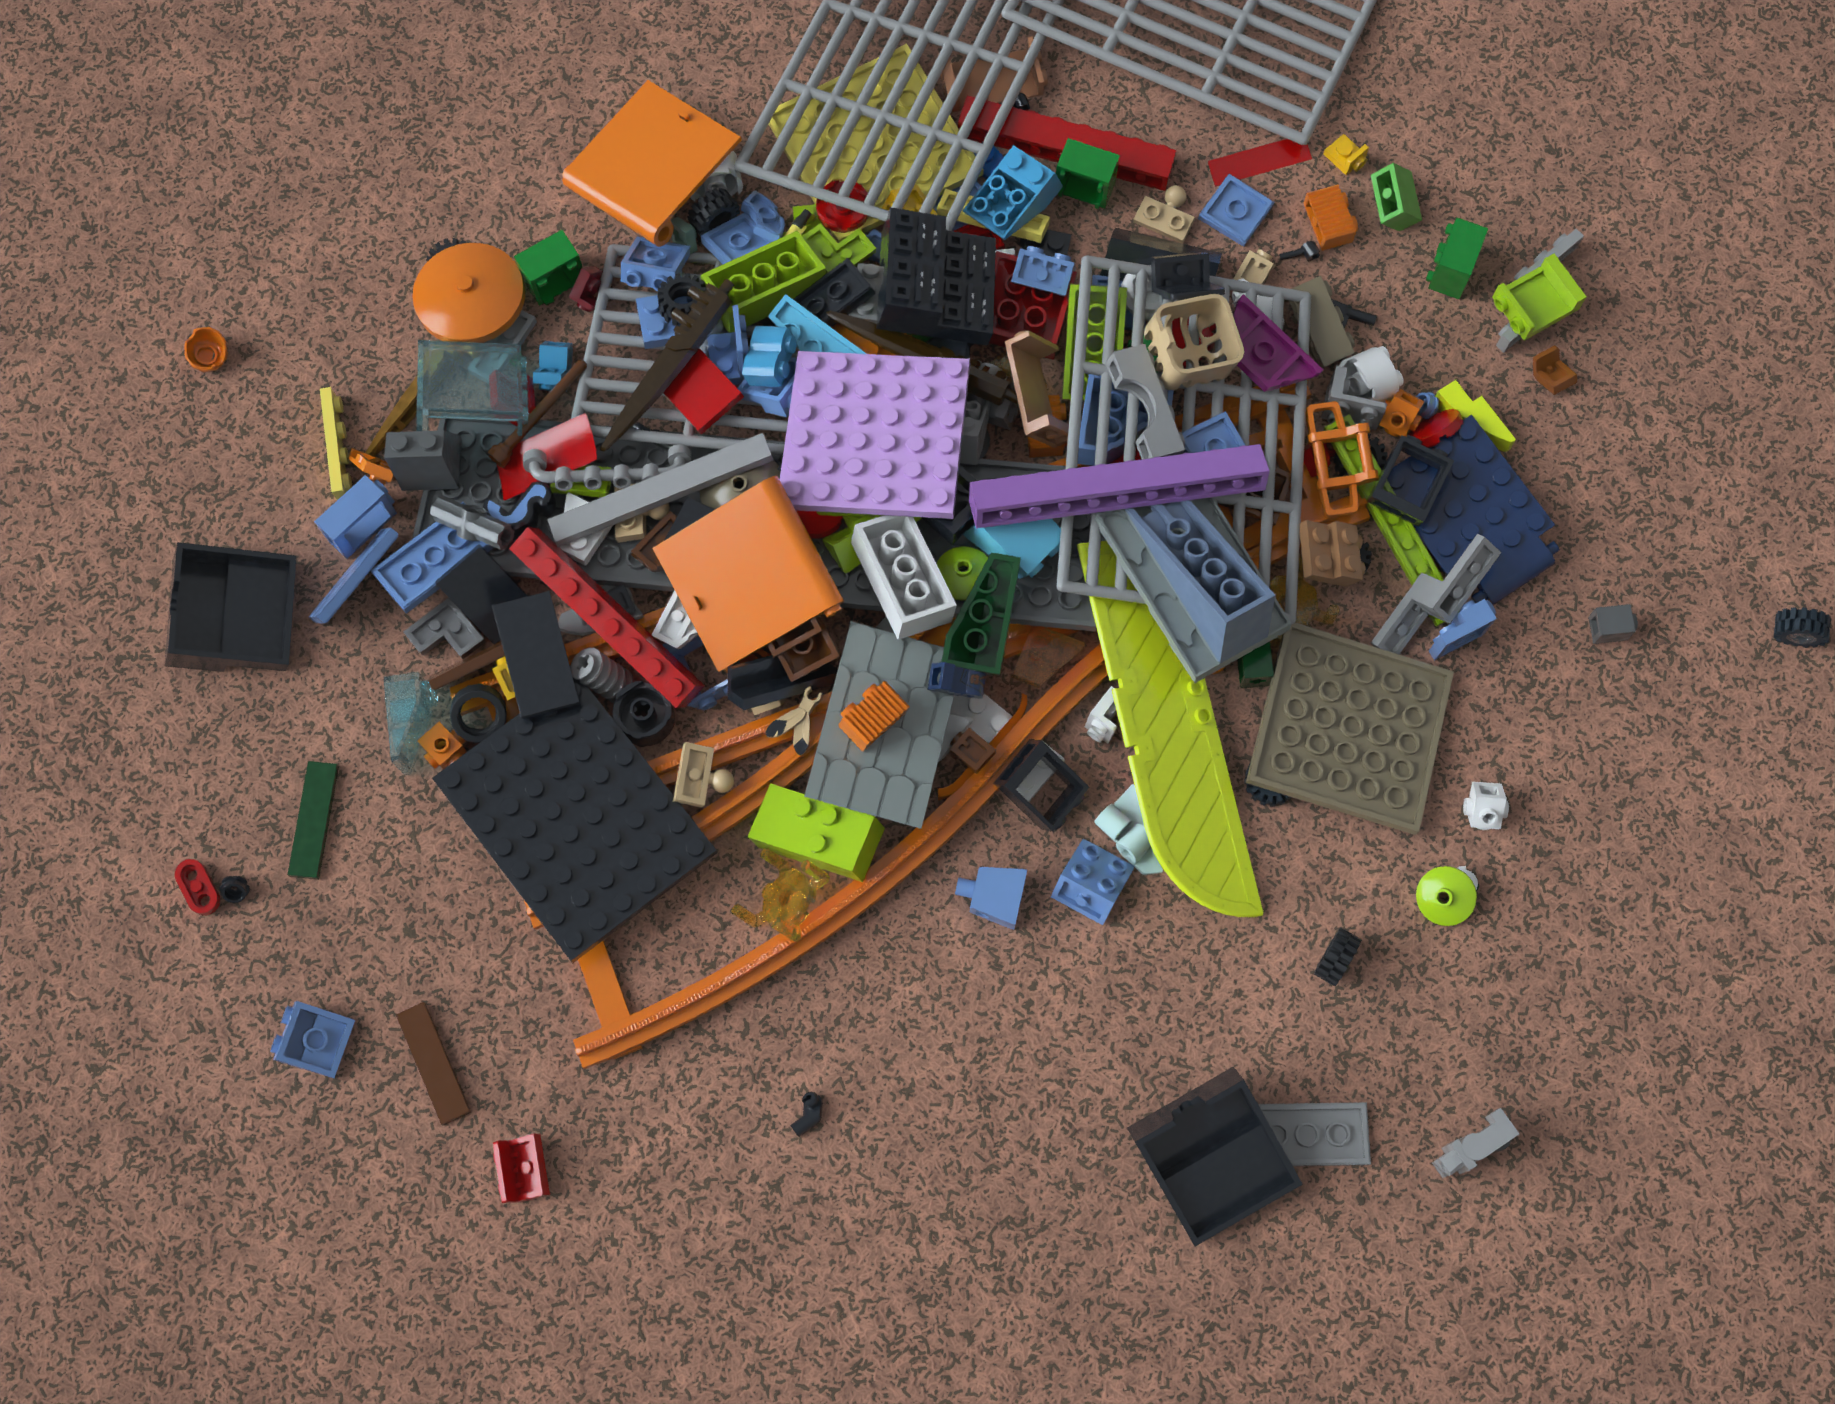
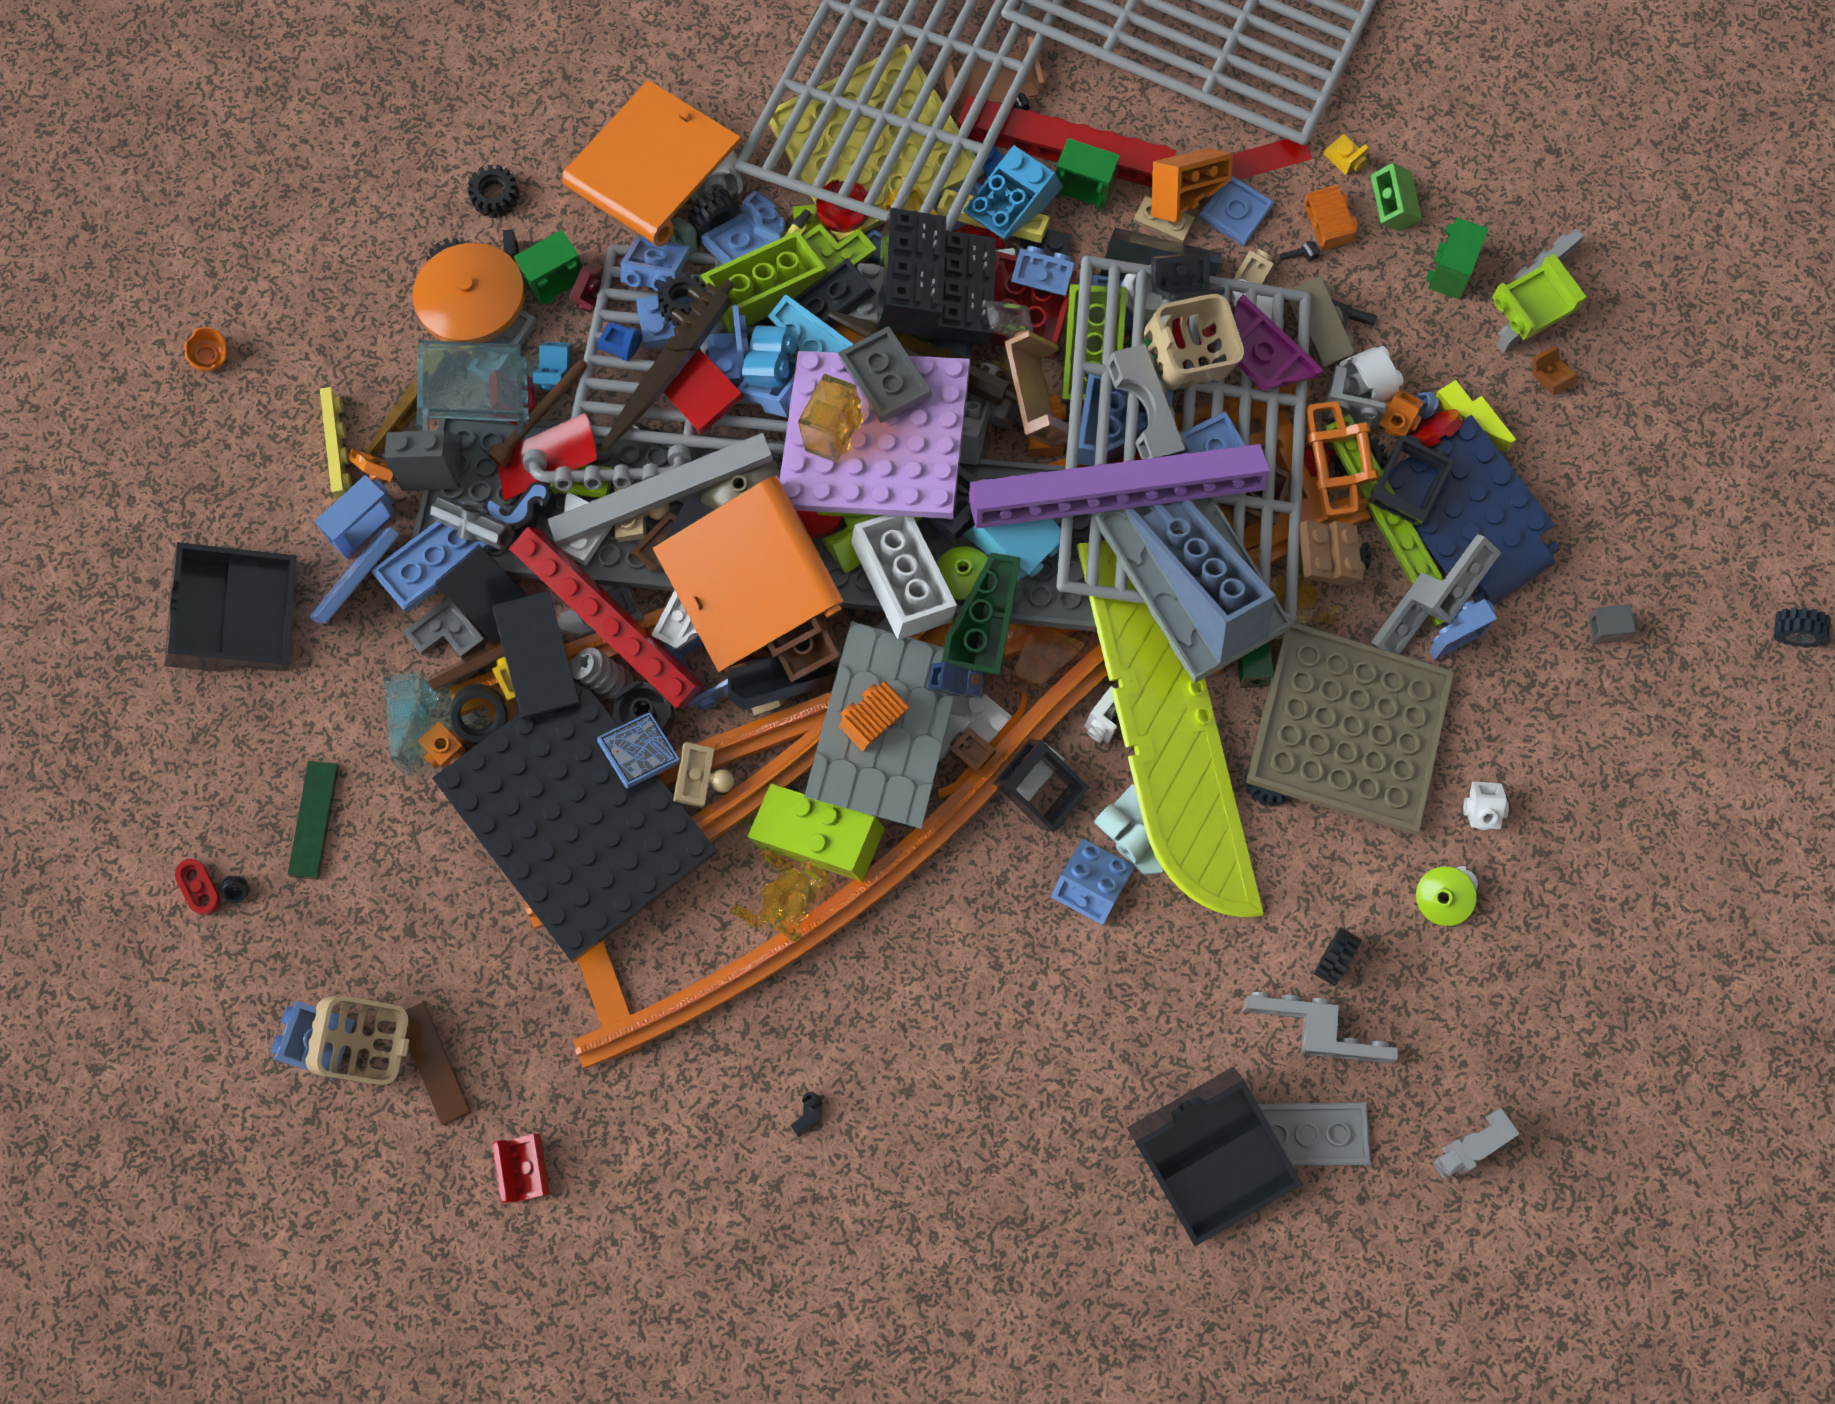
tan piece [765,686,822,756] -> none
medium blue torso [955,867,1027,930] -> none
none -> tan piece [306,996,409,1085]
none -> black tyre [467,164,520,218]
none -> black tile [503,229,519,263]
none -> blue tile [597,321,642,361]
none -> tile [597,712,680,789]
none -> clear yellow brick [798,373,864,463]
none -> dark grey plate [838,326,932,423]
none -> clear slope [985,300,1033,338]
none -> orange wedge [1151,148,1233,222]
none -> light grey bracket [1243,992,1398,1064]

